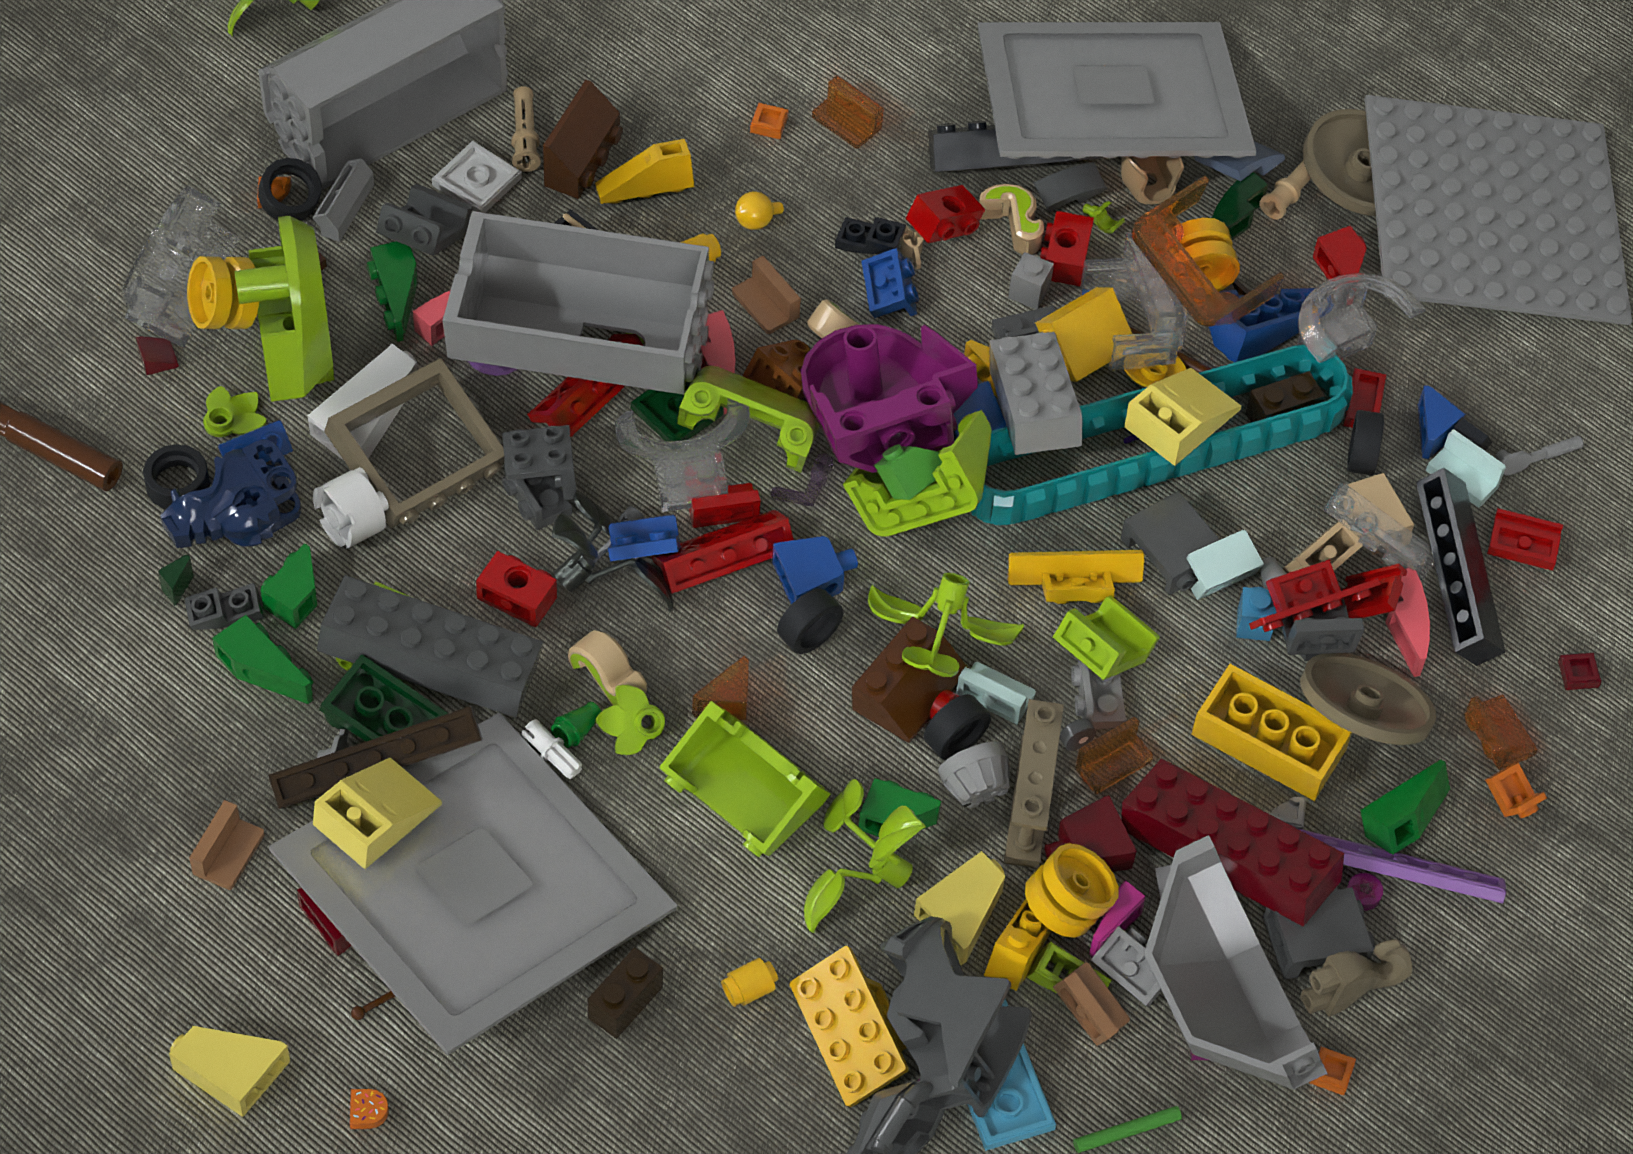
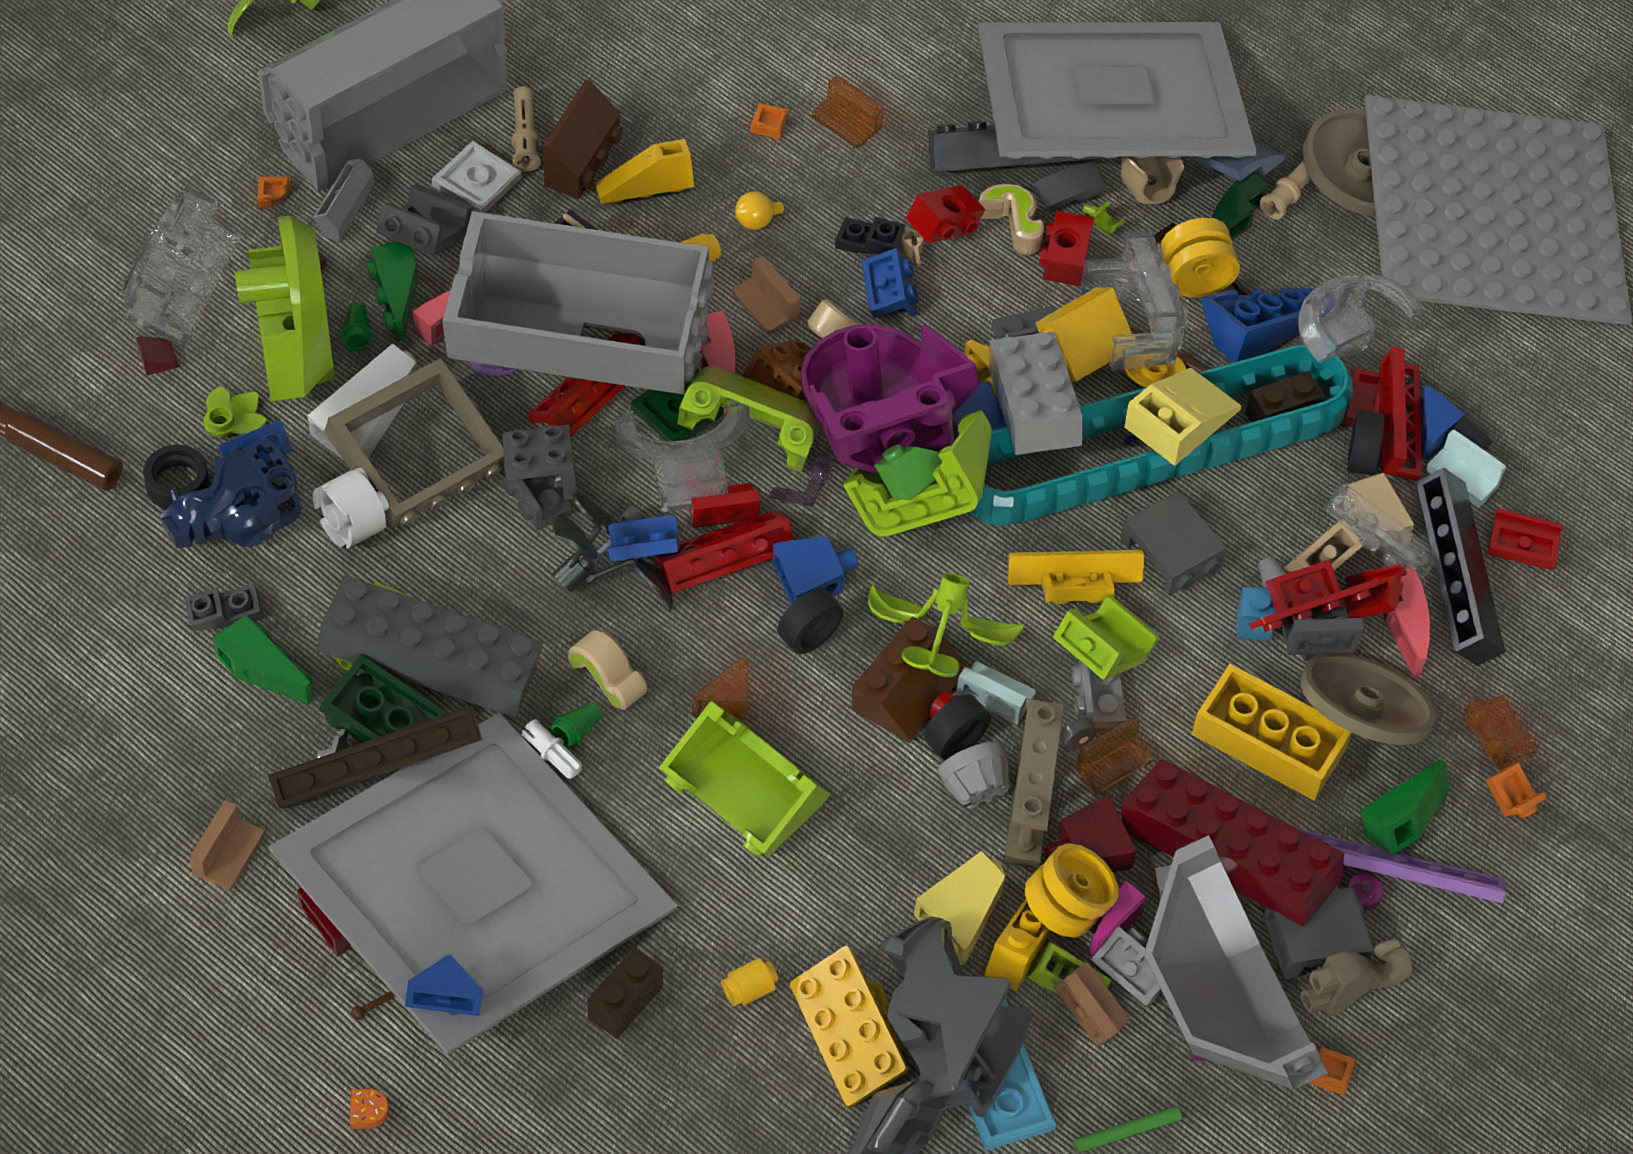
dark green slope [158,554,194,606] -> none
light yellow slope [169,1026,290,1117] -> none
yellow wheel [187,256,260,329] -> none
black tyre [258,158,322,221] -> none
green slope [261,543,318,629] -> none
light yellow slope [313,758,442,869] -> none
red brick [476,551,557,628] -> none
lime plate [596,685,665,755] -> none
lime plant [804,779,926,934] -> none
green slope [858,778,941,837] -> none
light grey brick [1008,252,1054,309] -> none
clear orange windscreen [1132,175,1284,327] -> none
light aqua panel [1187,530,1264,600] -> none
light grey tile [1270,797,1307,830] -> none
red slope [1313,225,1367,303] -> none
light grey piece [1495,436,1584,476] -> none
dark red tile [1558,653,1602,690] -> none
none -> green cone [340,303,373,351]
none -> blue slope [405,954,483,1016]
none -> red fence [1379,346,1422,481]

